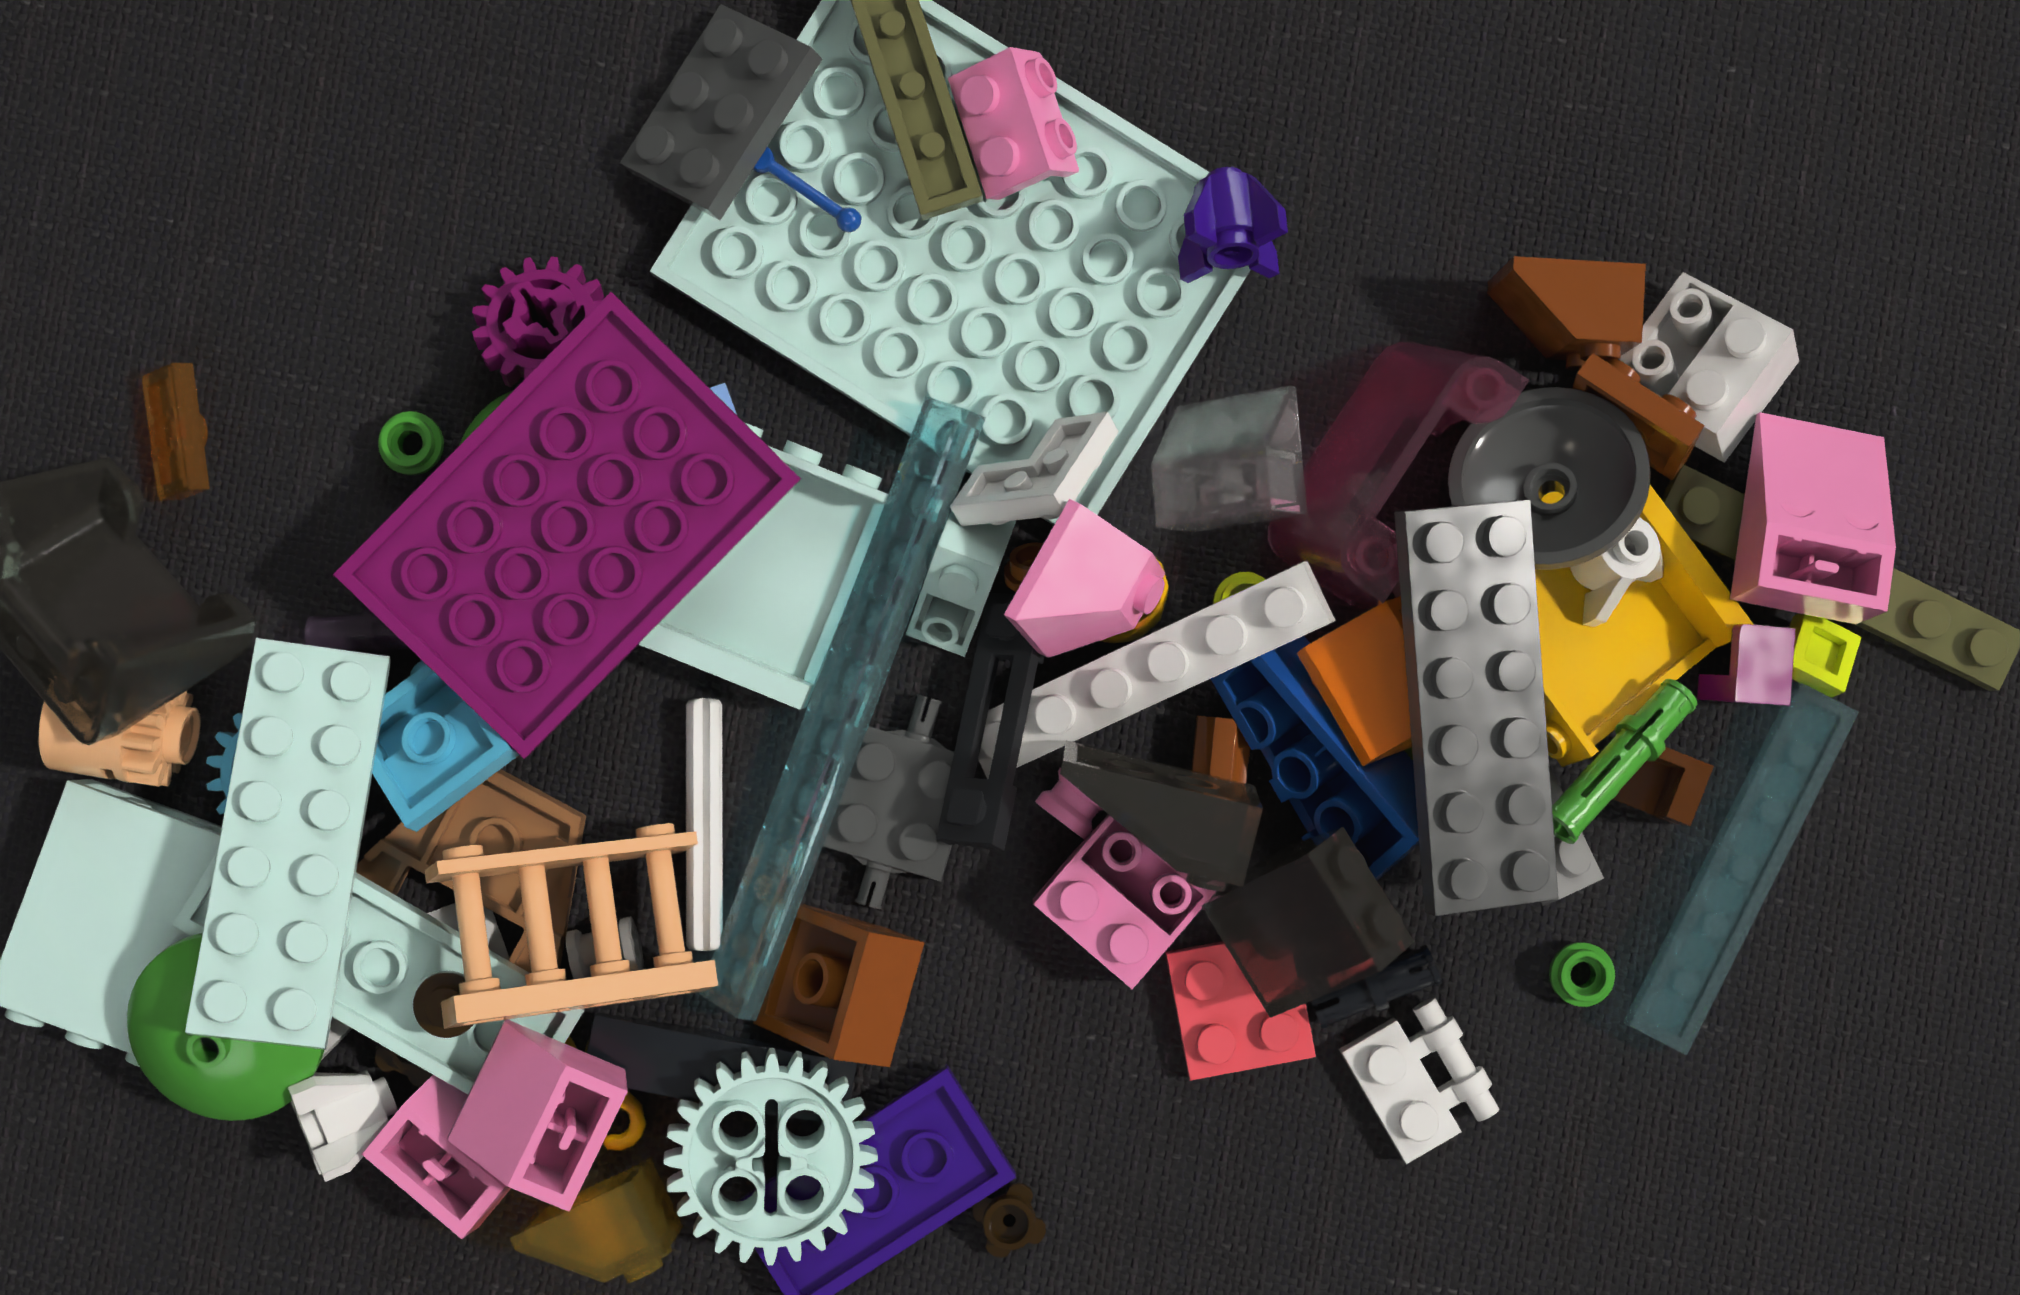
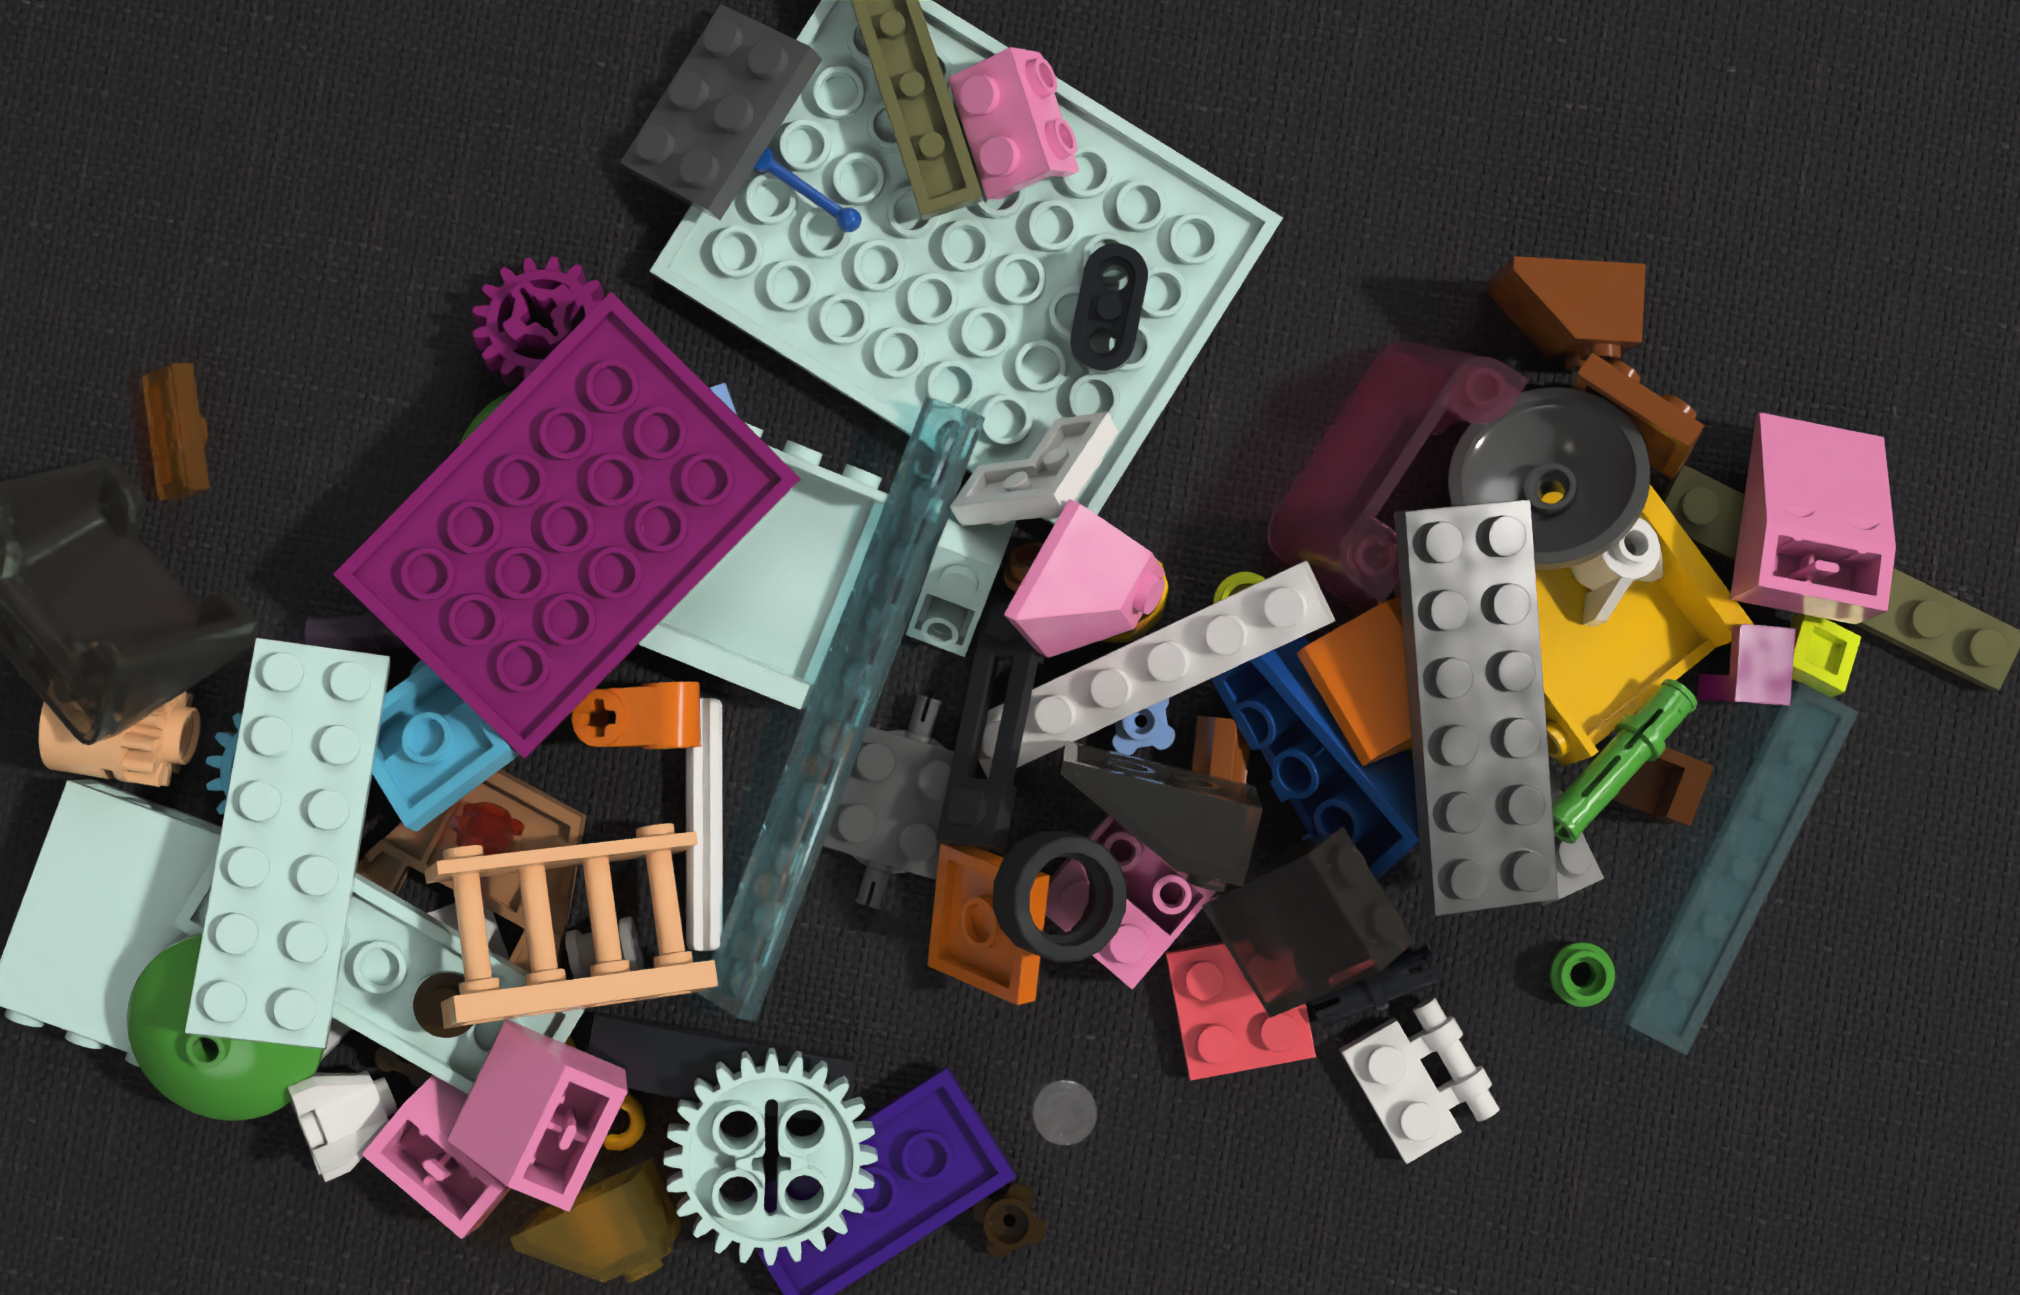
bright green plate [378,411,444,475] -> none
dark orange slope [753,901,925,1067] -> none
bright pink wheel [1035,761,1116,840] -> none
clear slope [1151,386,1307,532] -> none
dark purple brick [1178,167,1288,283] -> none
white slope [1620,272,1799,463] -> none
none -> clear red plate [449,802,524,856]
none -> orange piece [571,682,701,749]
none -> orange plate [927,843,1050,1005]
none -> black tyre [993,831,1127,962]
none -> clear plate [1033,1080,1097,1145]
none -> black plate [1070,243,1148,374]
none -> light blue plate [1112,698,1175,755]

